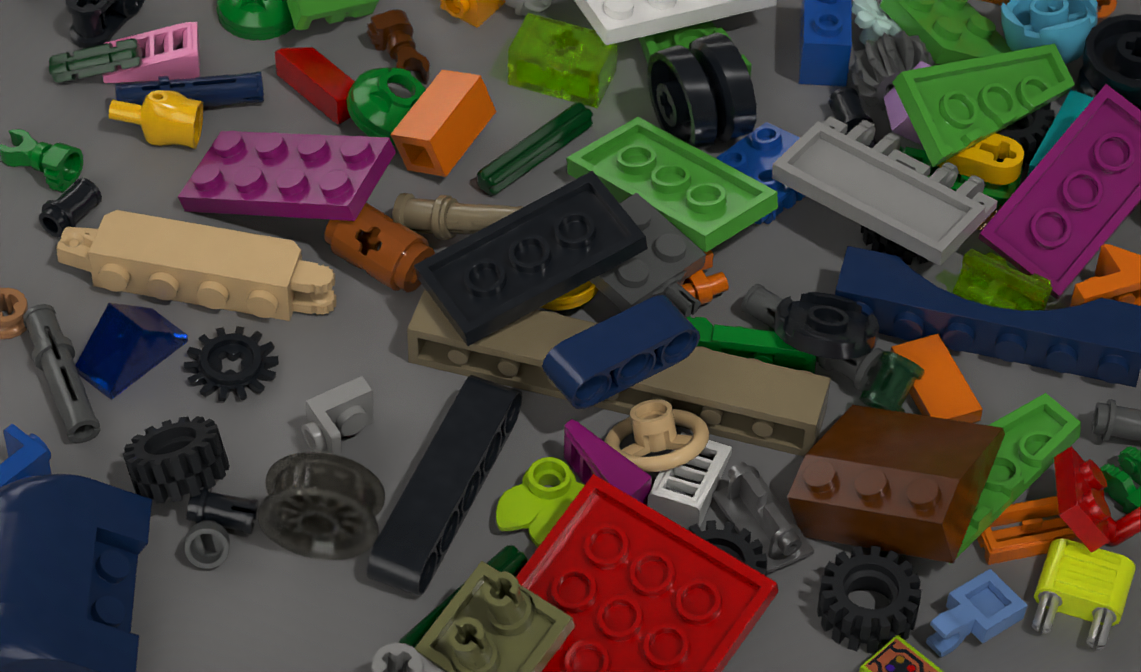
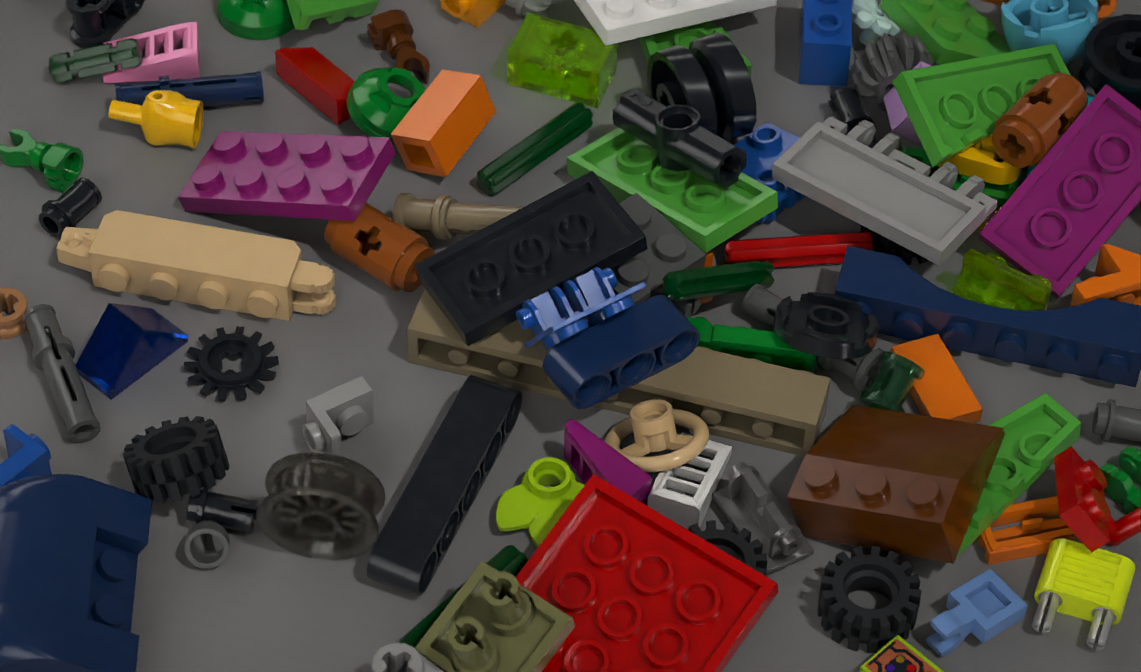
none -> blue hinge [516,267,646,350]
none -> black piece [613,88,746,189]
none -> dark green axle [662,260,775,300]
none -> red axle [724,231,874,268]
none -> dark orange piece [992,72,1088,168]

